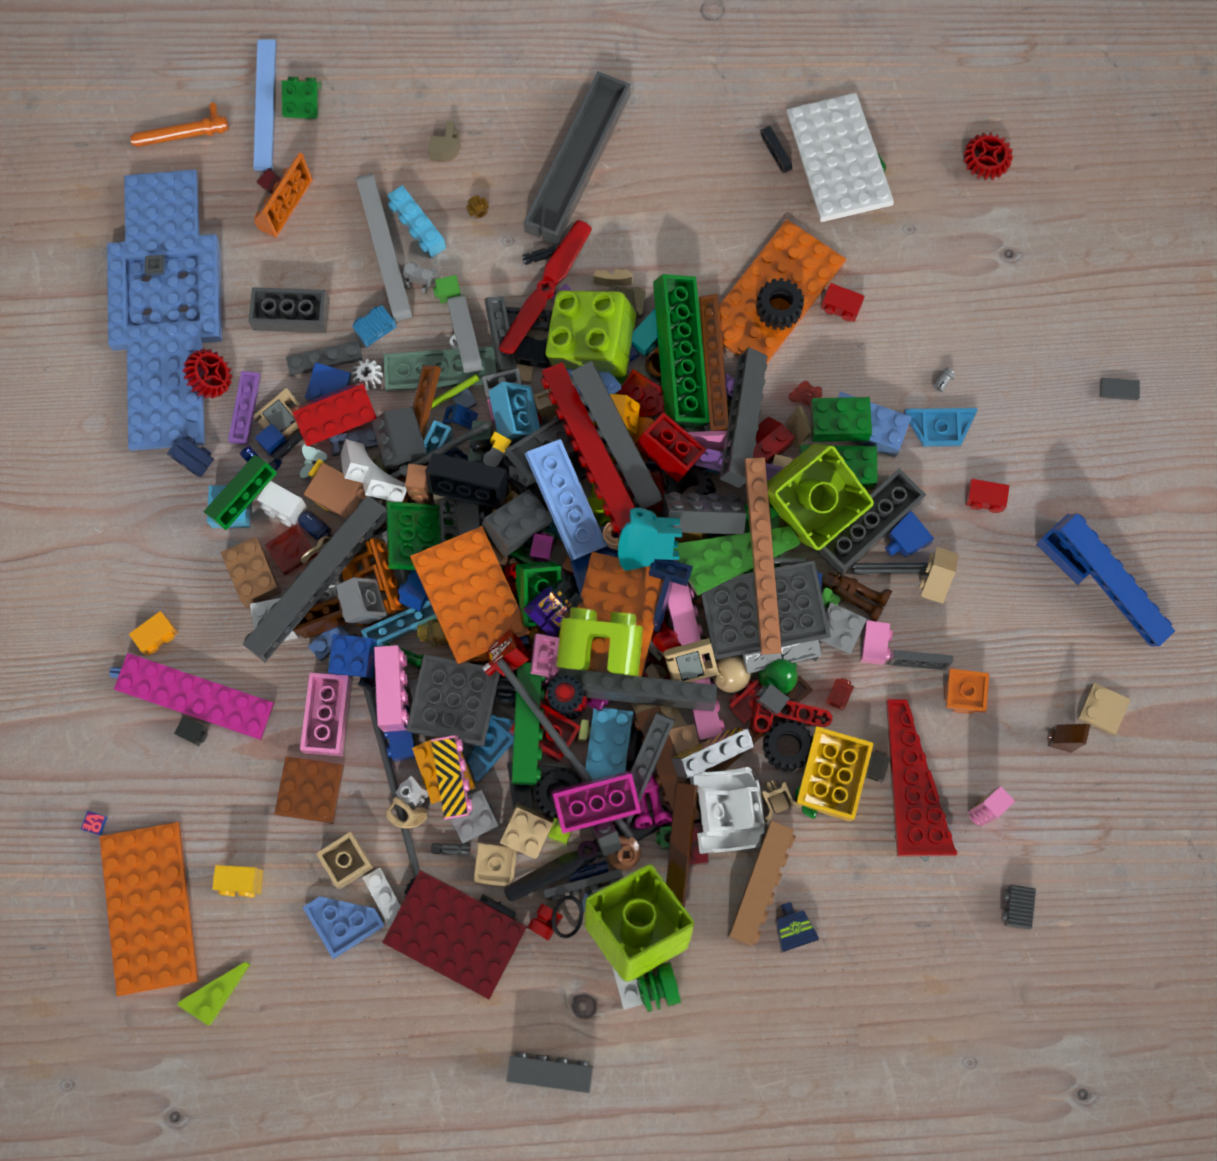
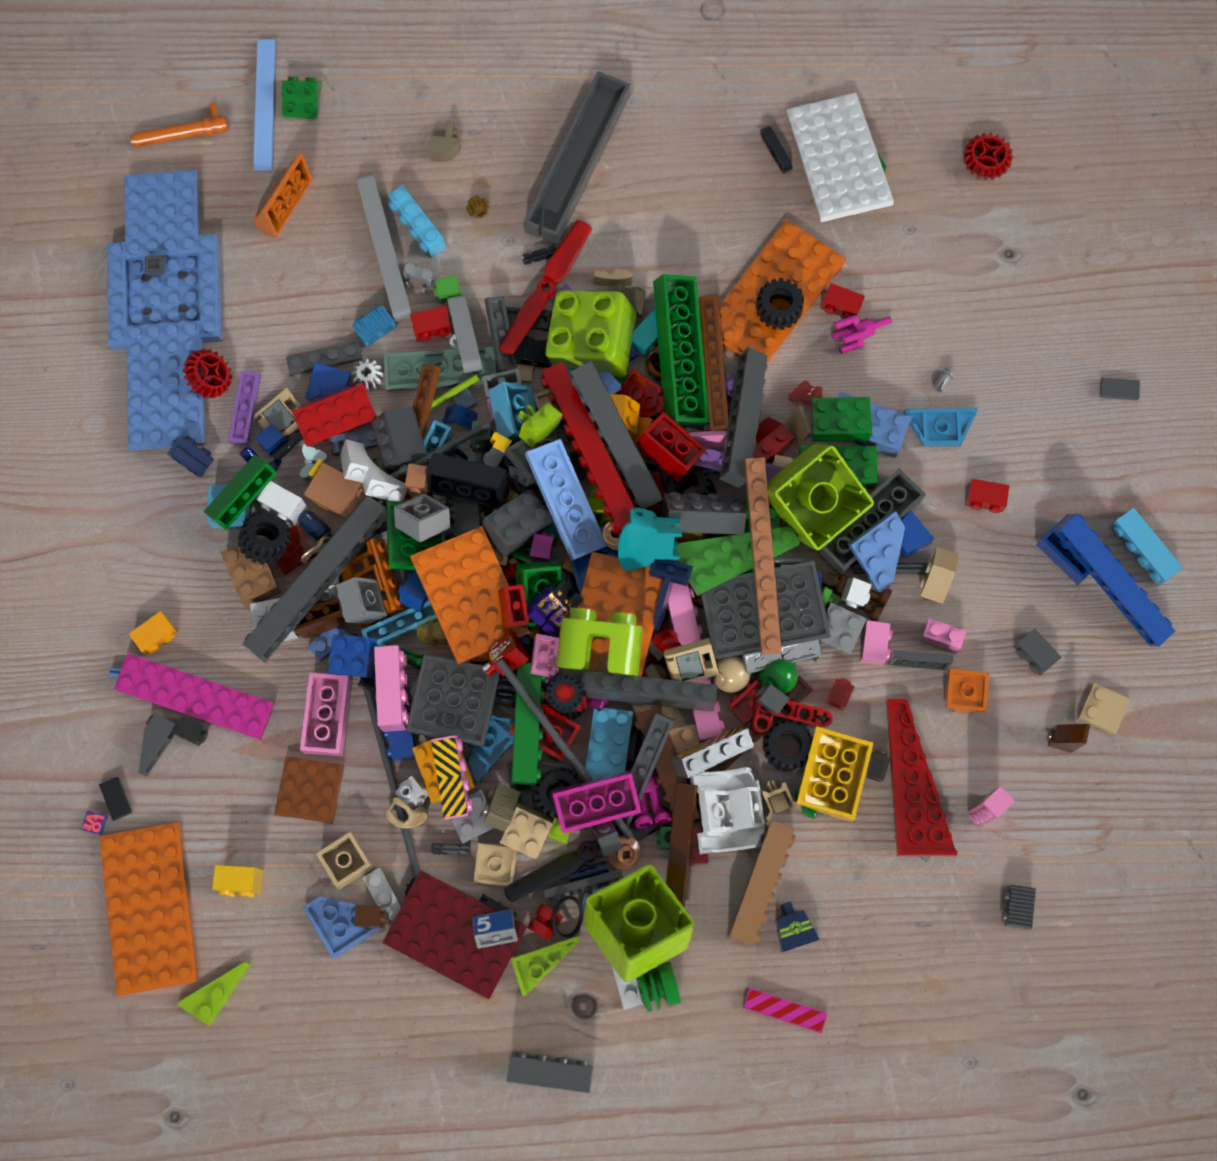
dark grey brick [248,287,329,333] -> none
dark red tile [256,169,281,194] -> none
yellowish green plate [577,719,591,743] -> none
none -> black tile [99,777,132,821]
none -> dark grey slope [139,712,178,777]
none -> black tyre [237,512,290,565]
none -> reddish brown piece [355,905,389,929]
none -> light grey brick [394,493,450,542]
none -> red brick [410,306,453,341]
none -> panel [472,909,518,948]
none -> dark tan brick [482,782,520,832]
none -> red brick [498,585,529,629]
none -> lime wing [511,936,580,997]
none -> lime brick [518,402,562,448]
none -> tile [743,988,828,1033]
none -> dark pink plant [830,315,892,354]
none -> white brick [841,578,872,609]
none -> medium blue plate [848,511,905,592]
none -> bright pink brick [920,618,966,654]
none -> dark grey brick [1014,629,1062,676]
none -> medium azure brick [1111,508,1183,585]

